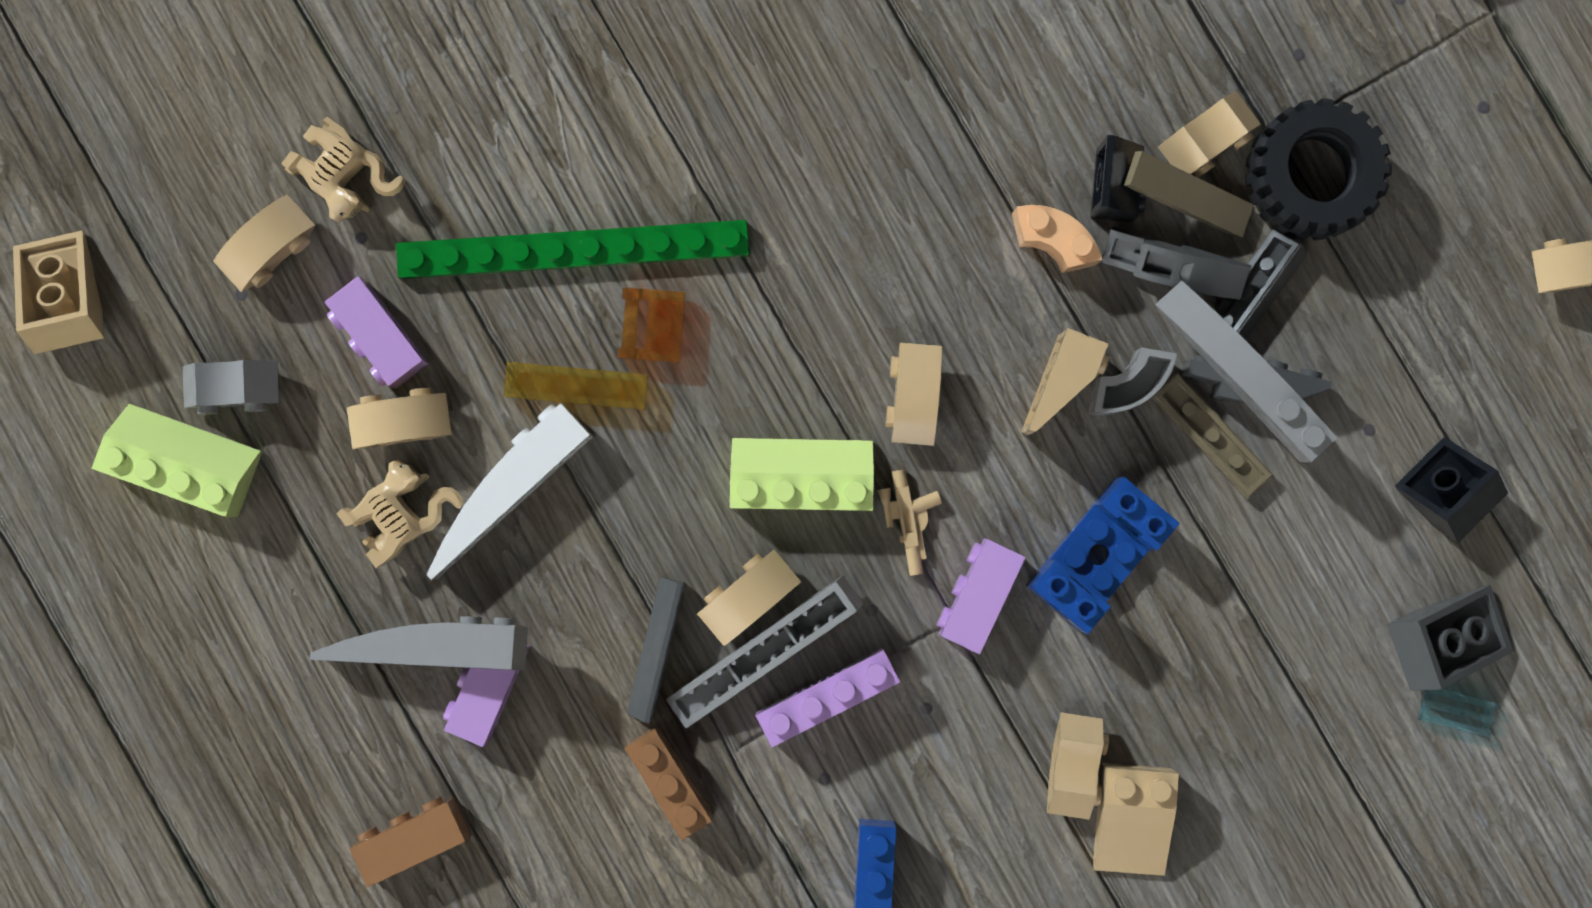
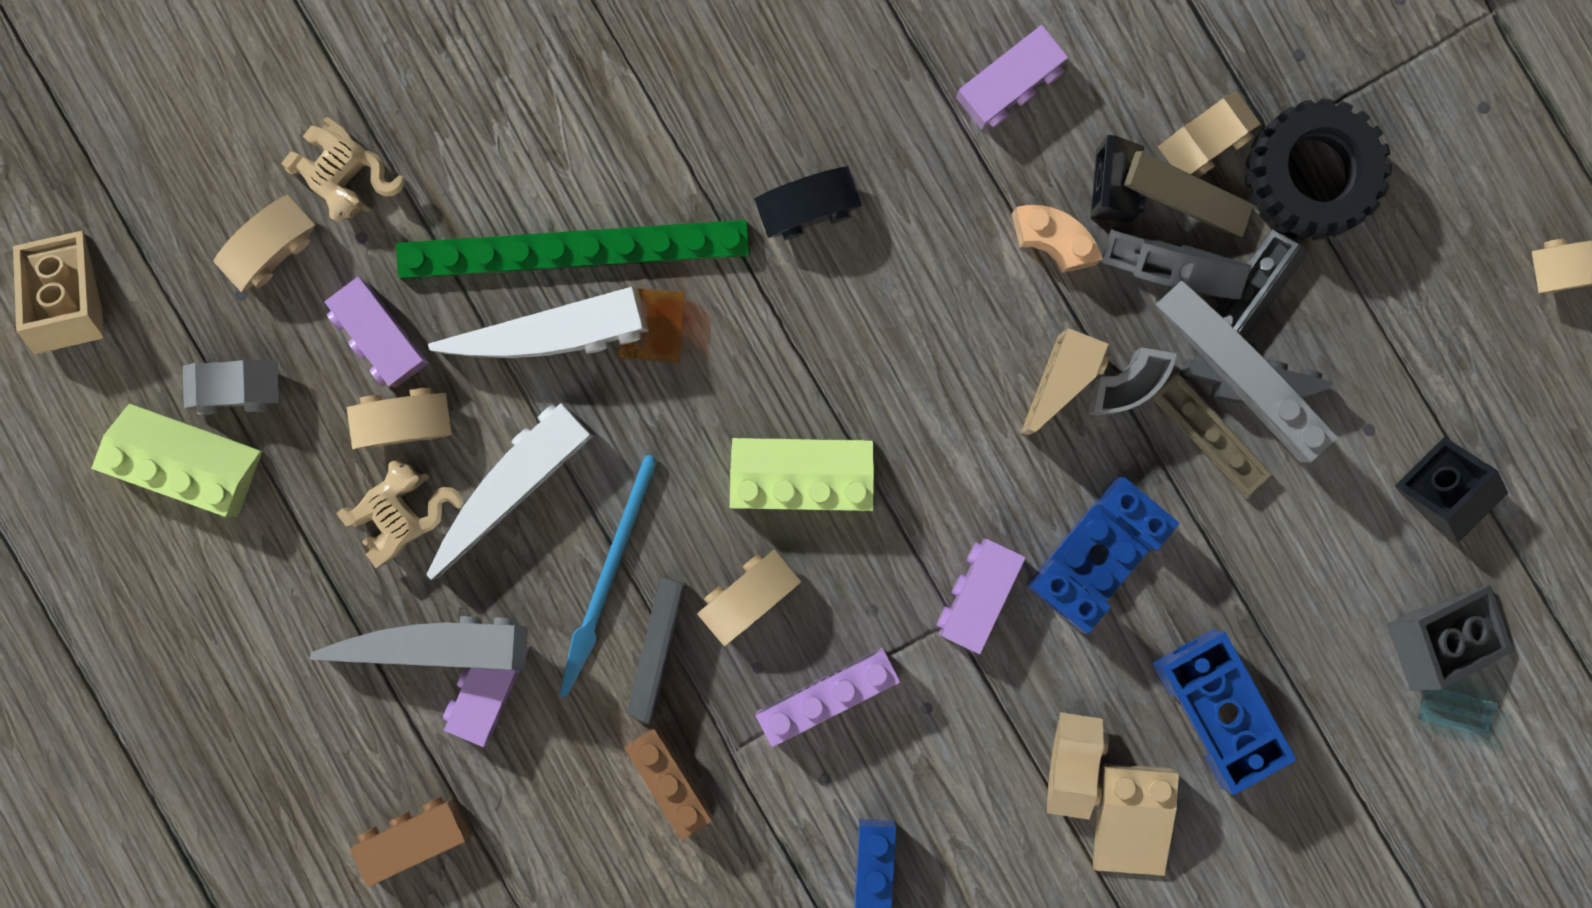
clear yellow plate [503,362,649,410] -> none
light grey slope [666,575,863,728] -> none
tan piece [877,469,942,576] -> none
tan brick [885,343,942,446] -> none
none -> white slope [428,287,649,358]
none -> dark azure piece [560,455,657,698]
none -> black brick [754,166,862,241]
none -> lavender brick [956,25,1068,130]
none -> blue plate [1151,629,1297,796]

